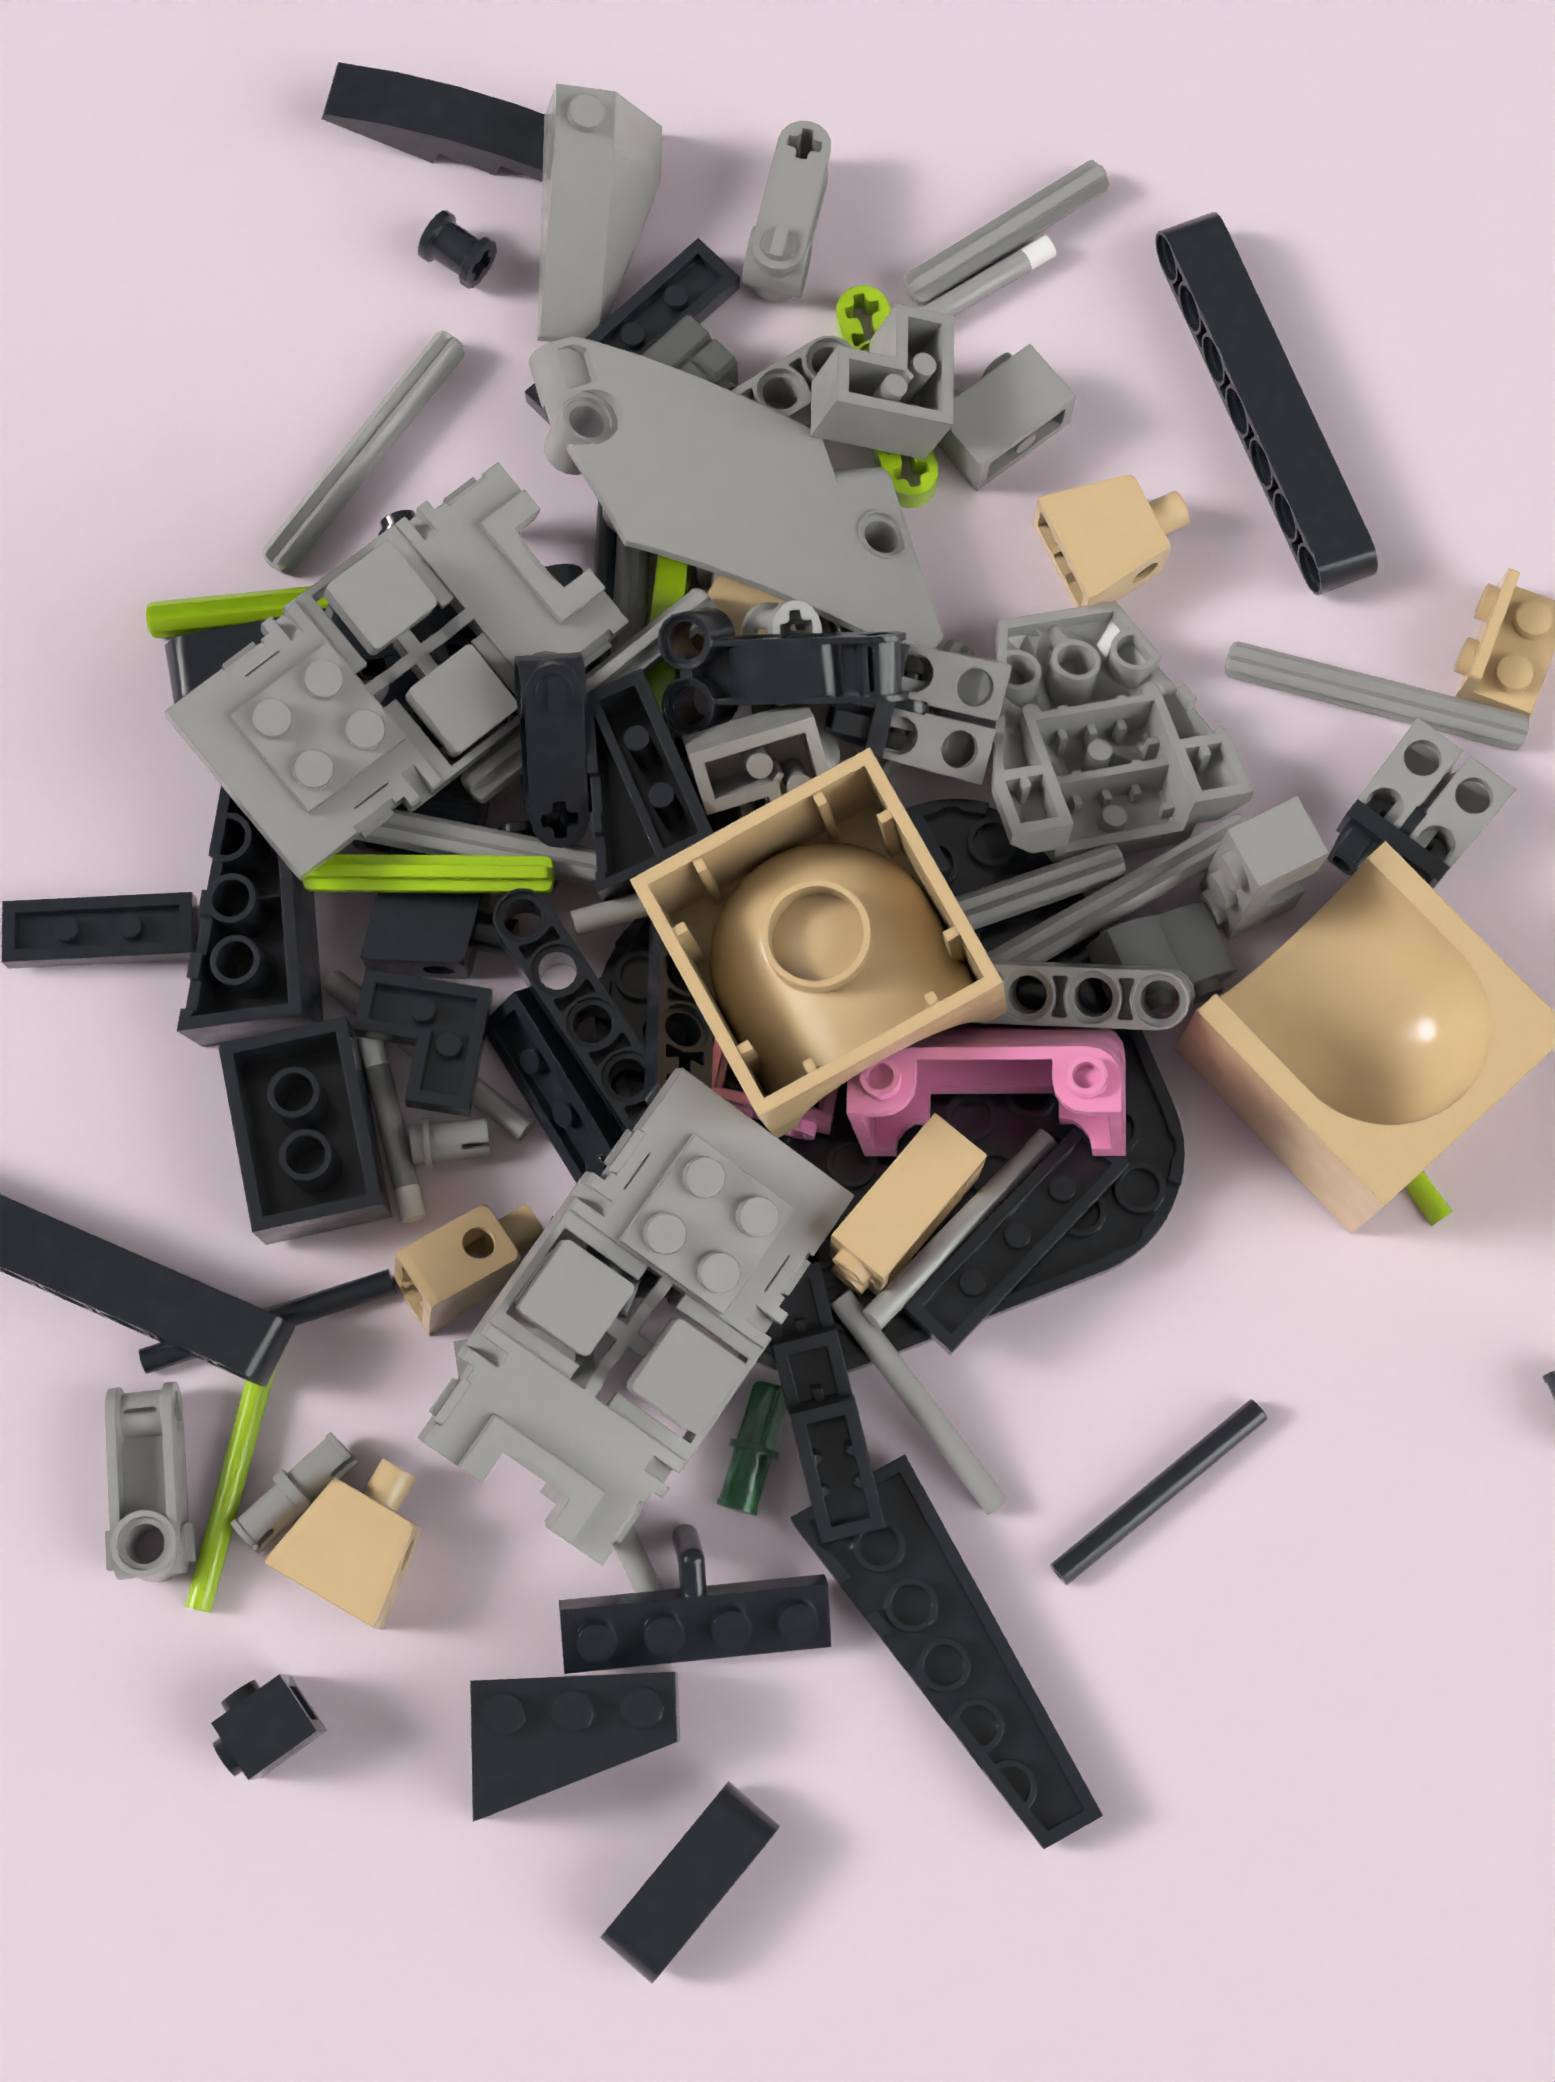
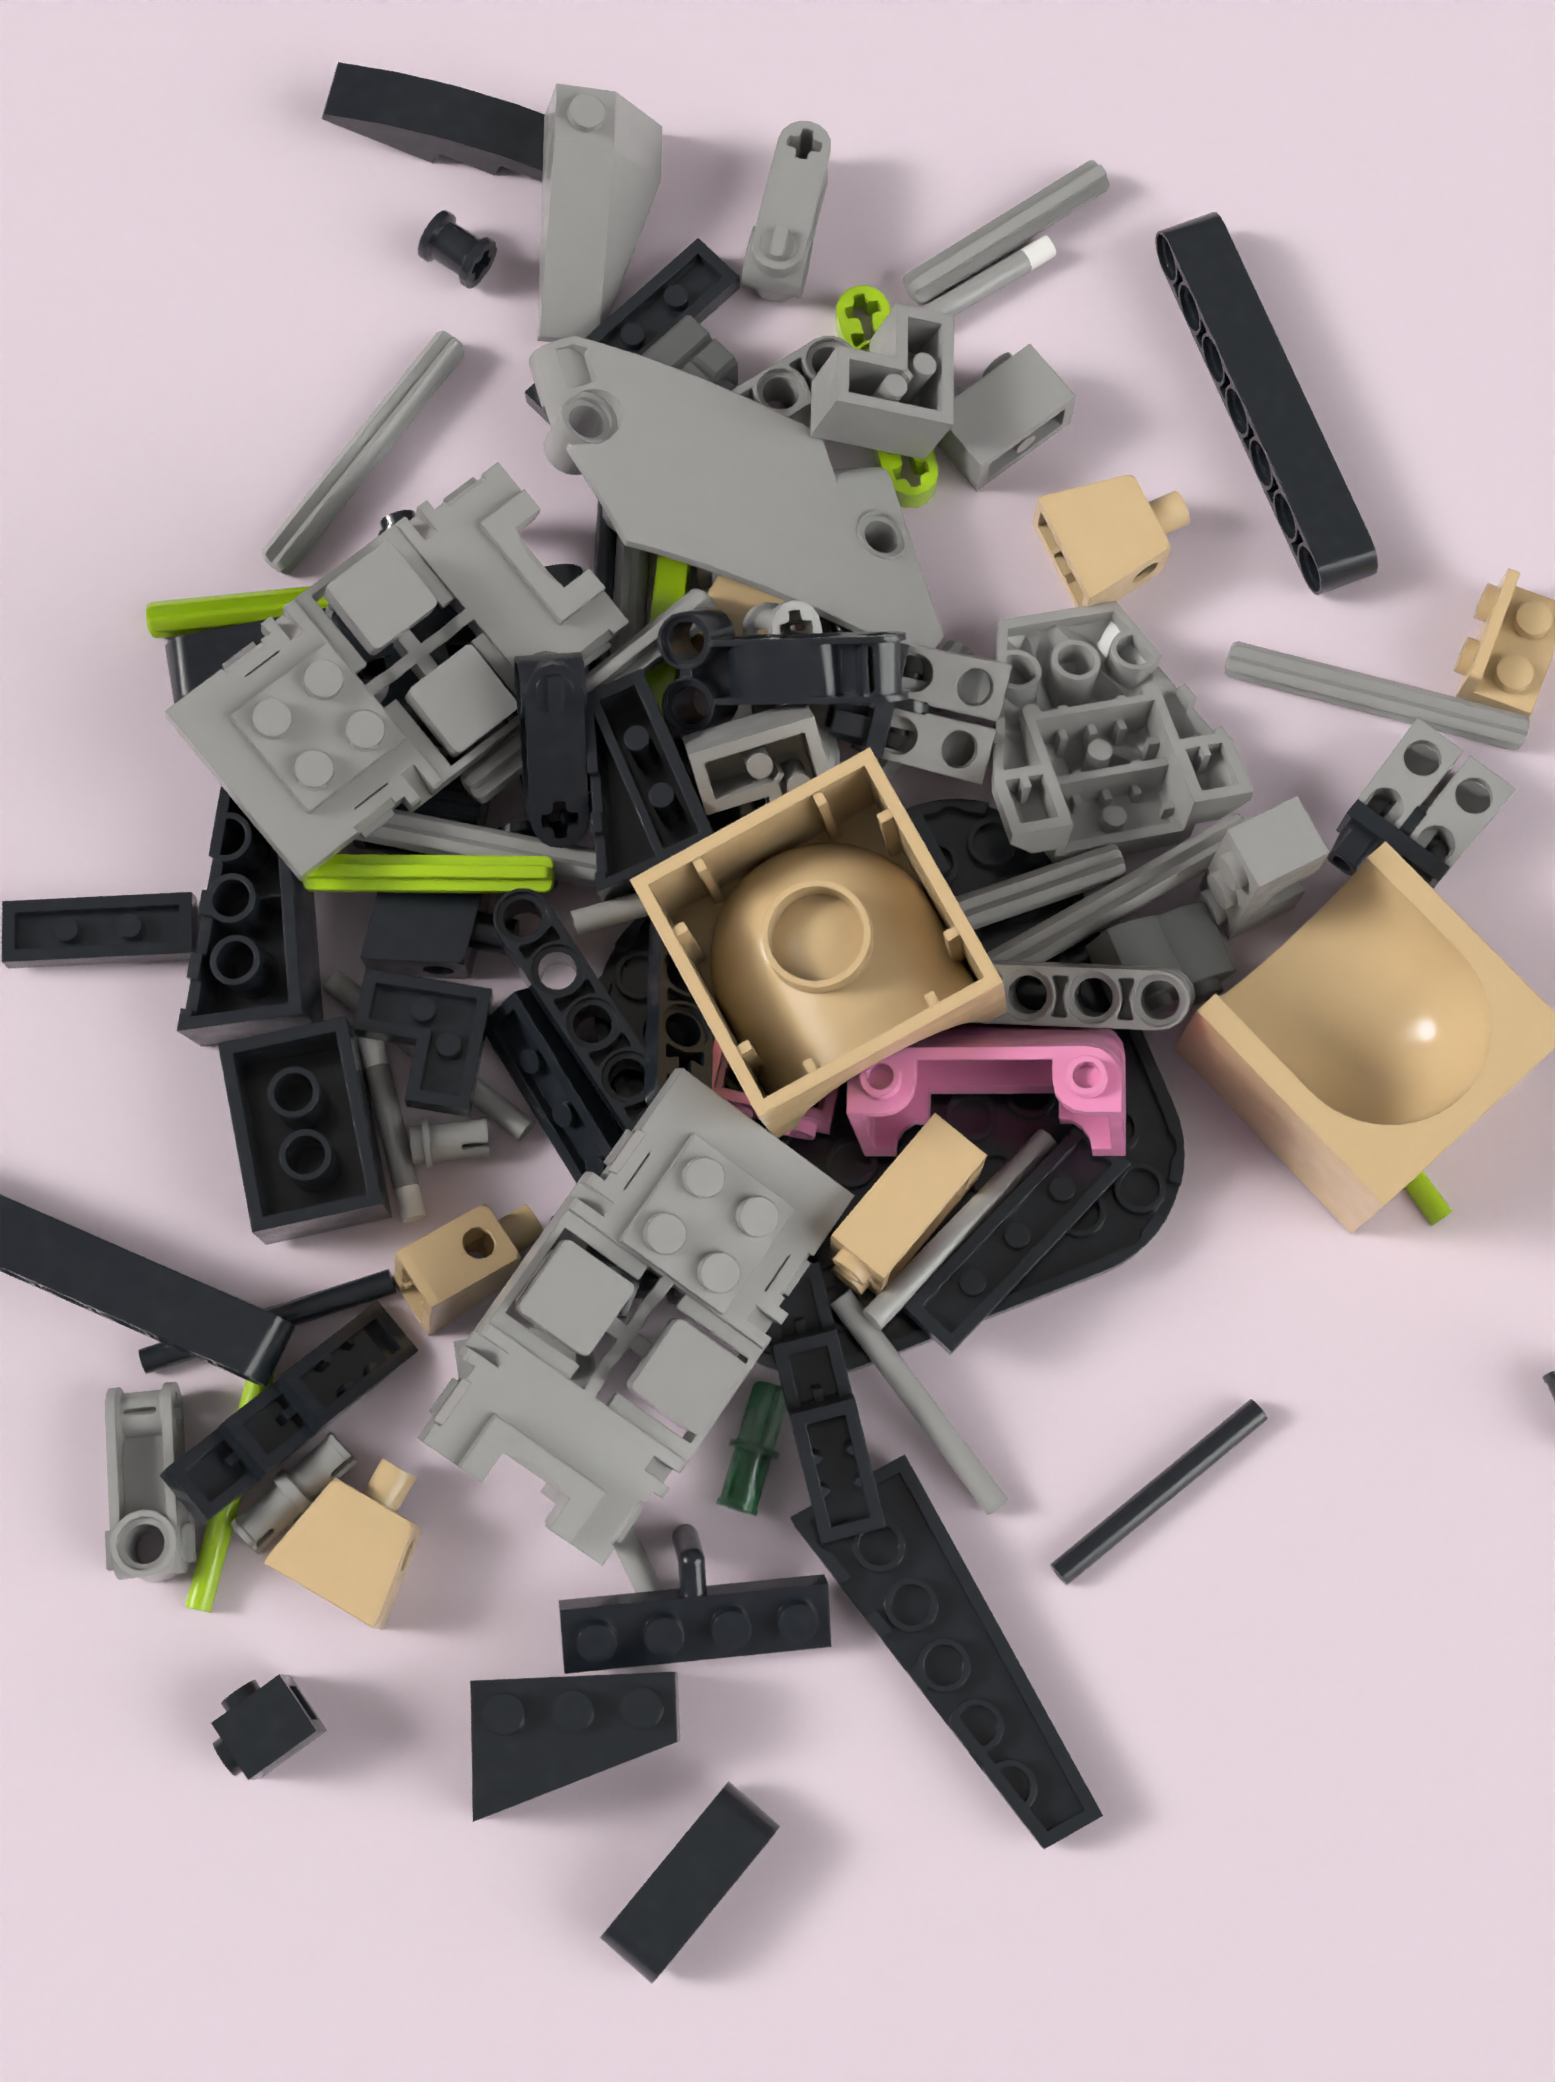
none -> black slope [159,1300,419,1527]

